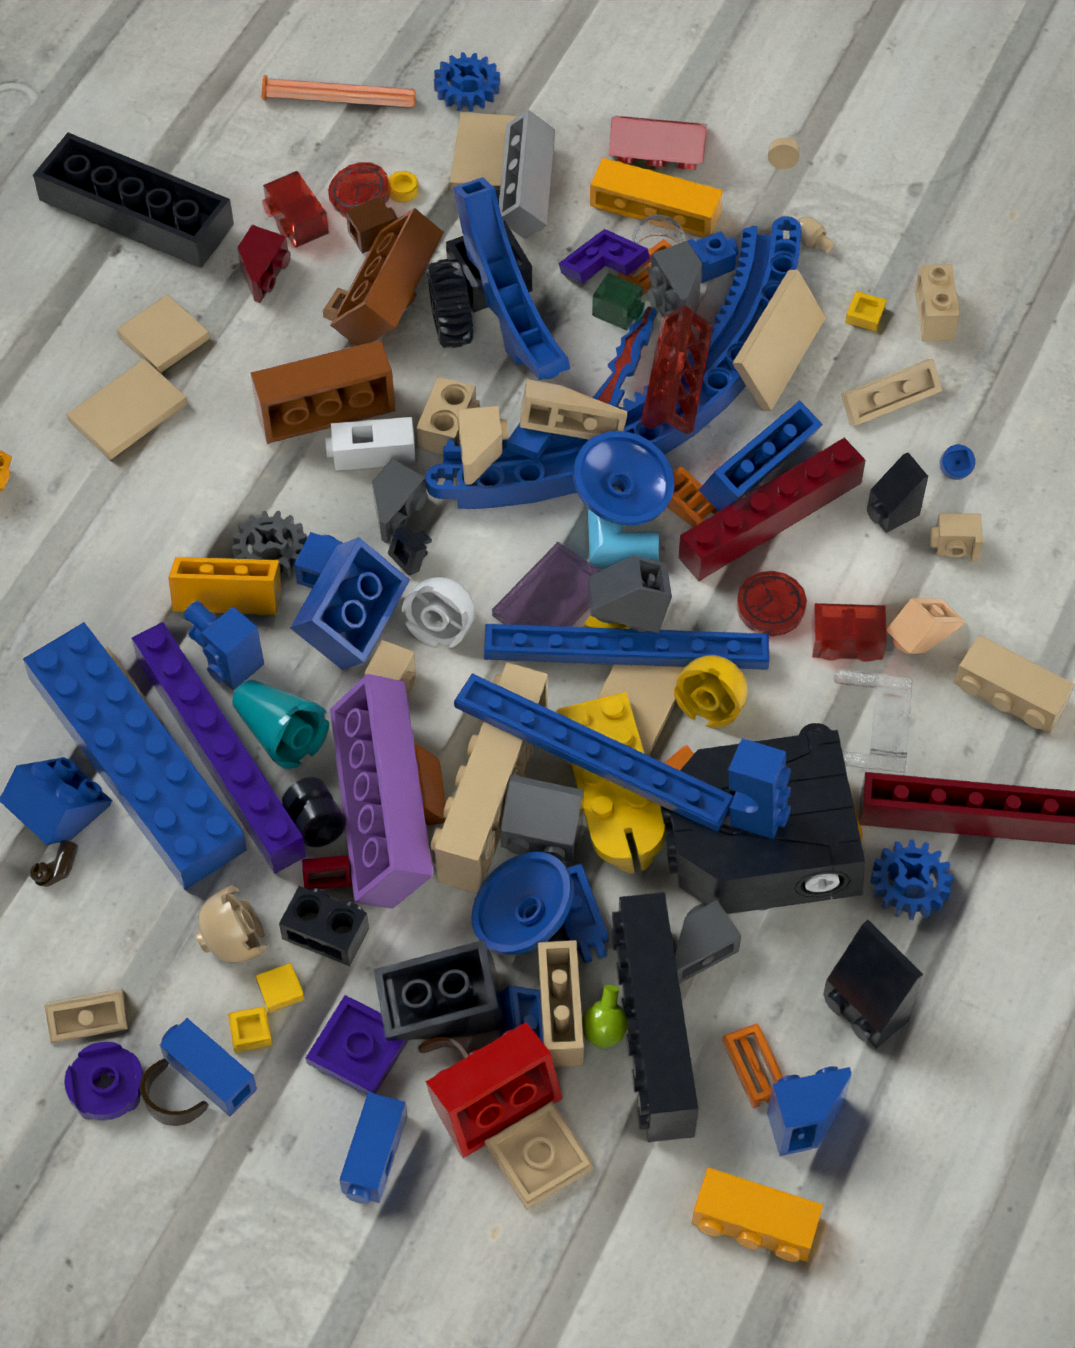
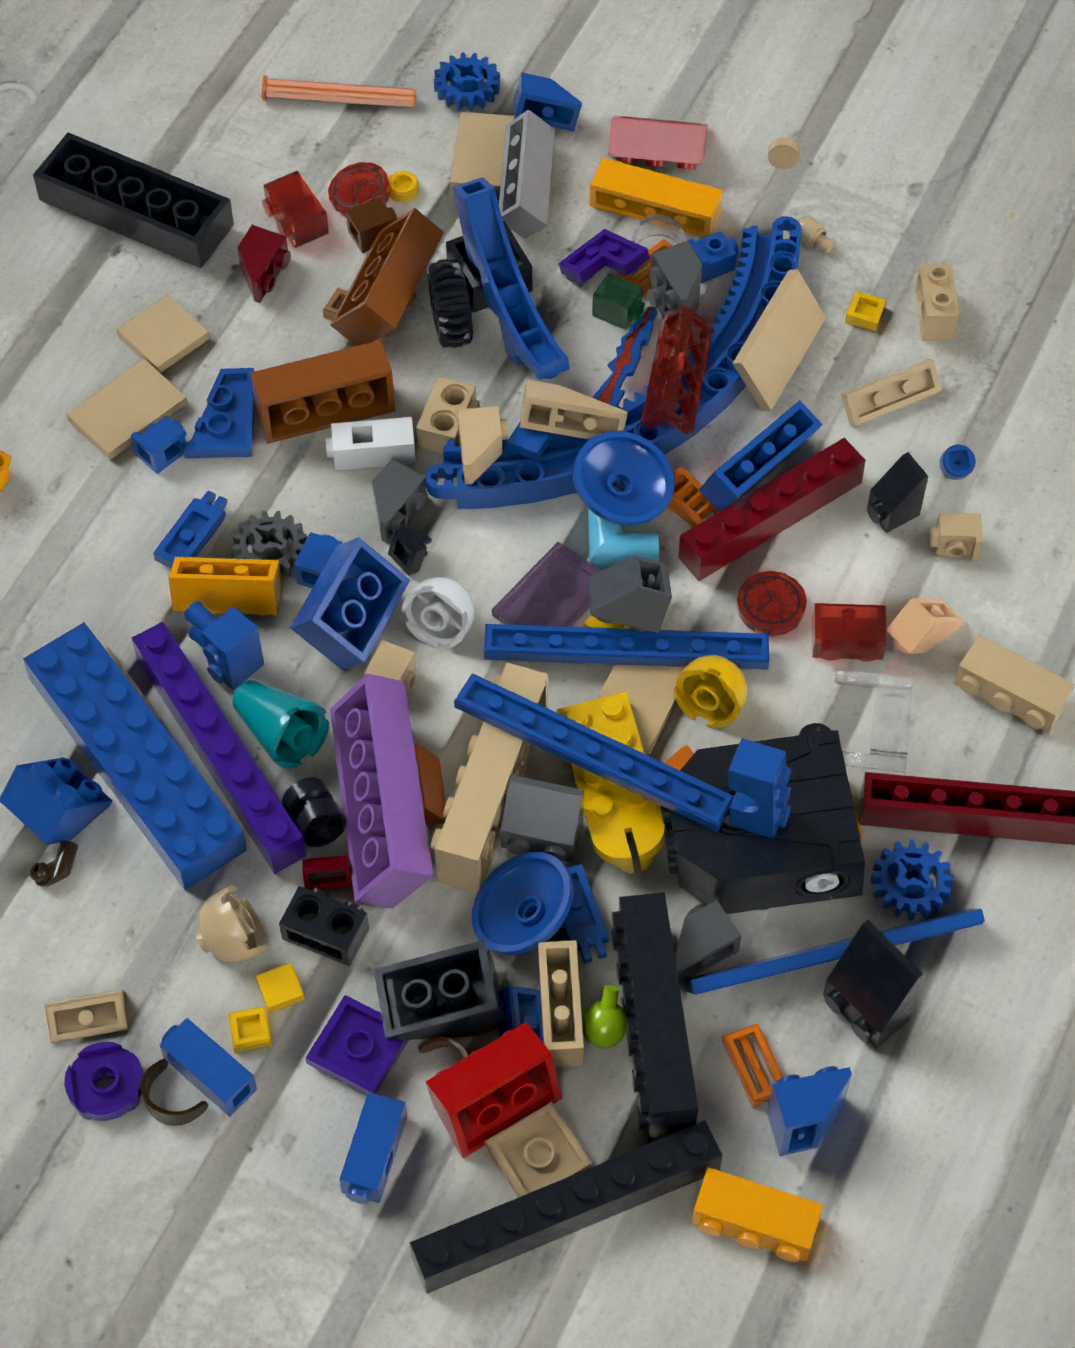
none -> blue brick [131,416,187,474]
none -> blue hinge [153,491,227,568]
none -> blue wing [184,368,255,458]
none -> black brick [410,1120,723,1294]
none -> blue slope [514,72,582,132]
none -> blue tile [684,908,985,995]

